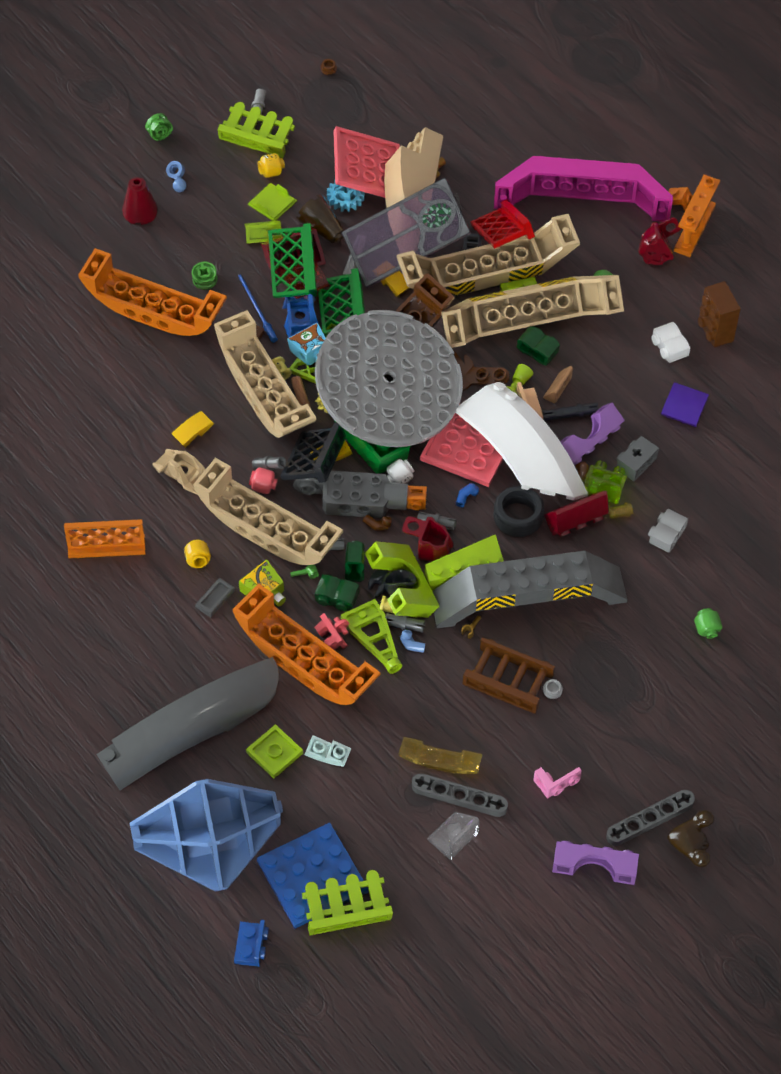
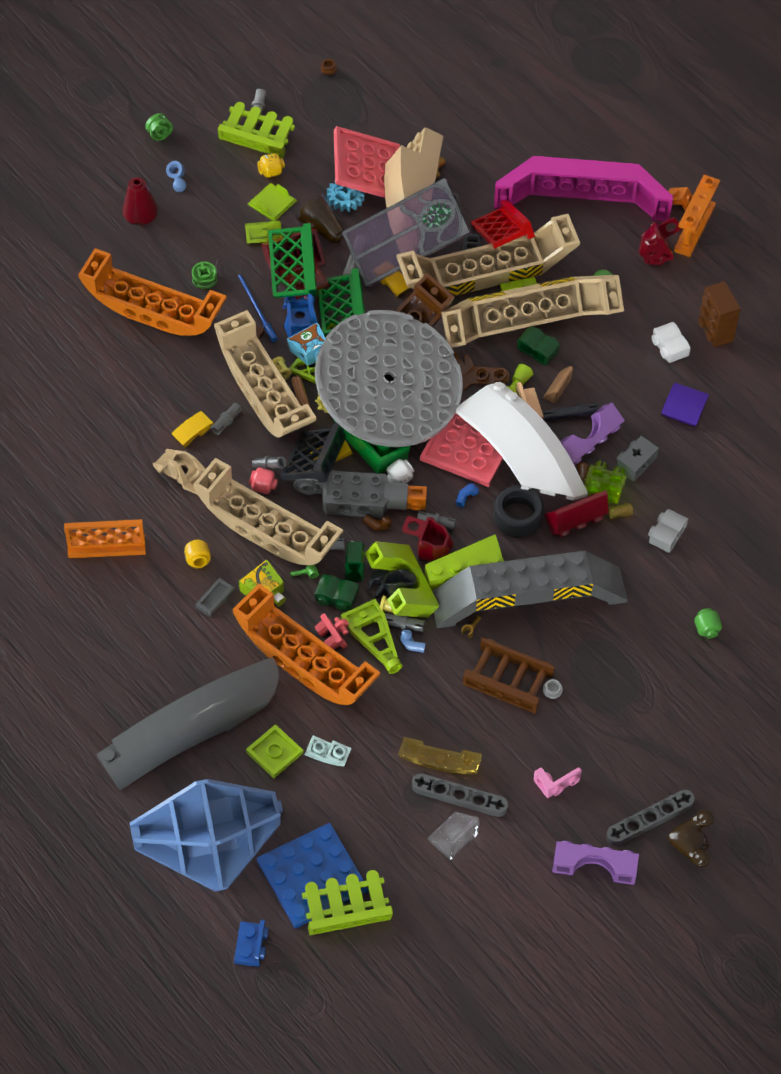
none -> dark grey pin [210,403,243,435]

